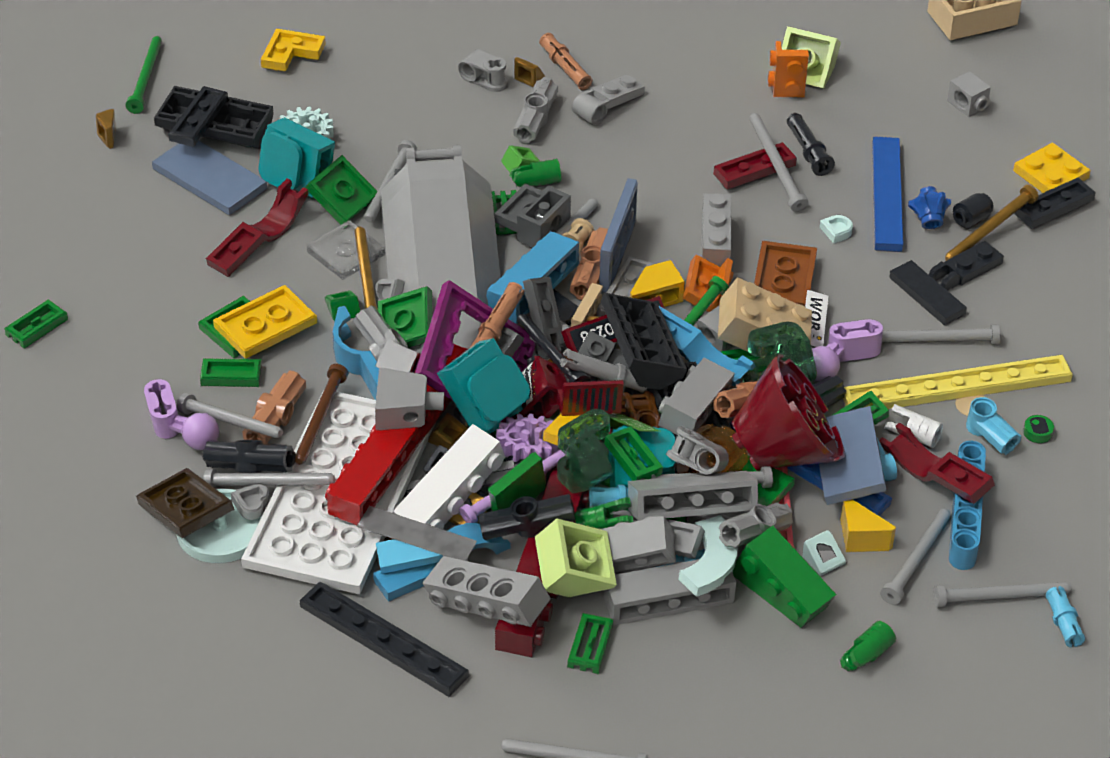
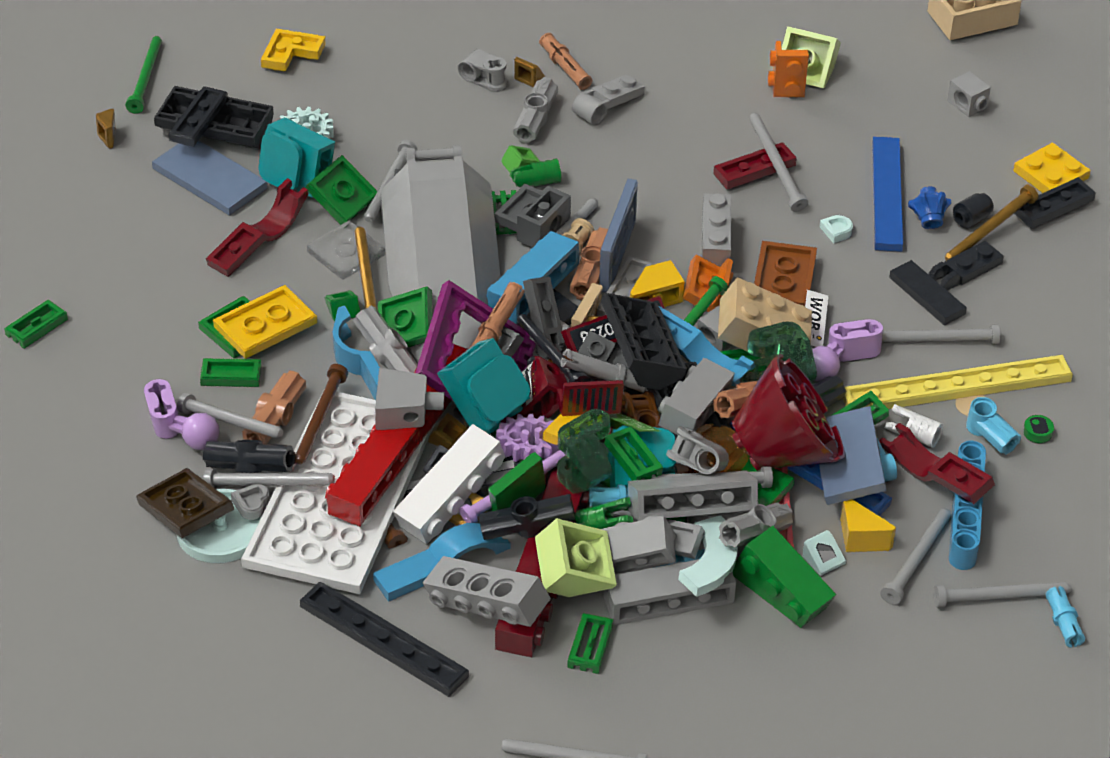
flat silver sticker [357,505,477,561] -> none
light grey tile [374,279,405,301] -> none
light grey brick [375,339,421,373] -> none
medium azure tile [376,539,442,574] -> none
black pin [786,113,835,176] -> none
green hinge [840,621,896,671] -> none

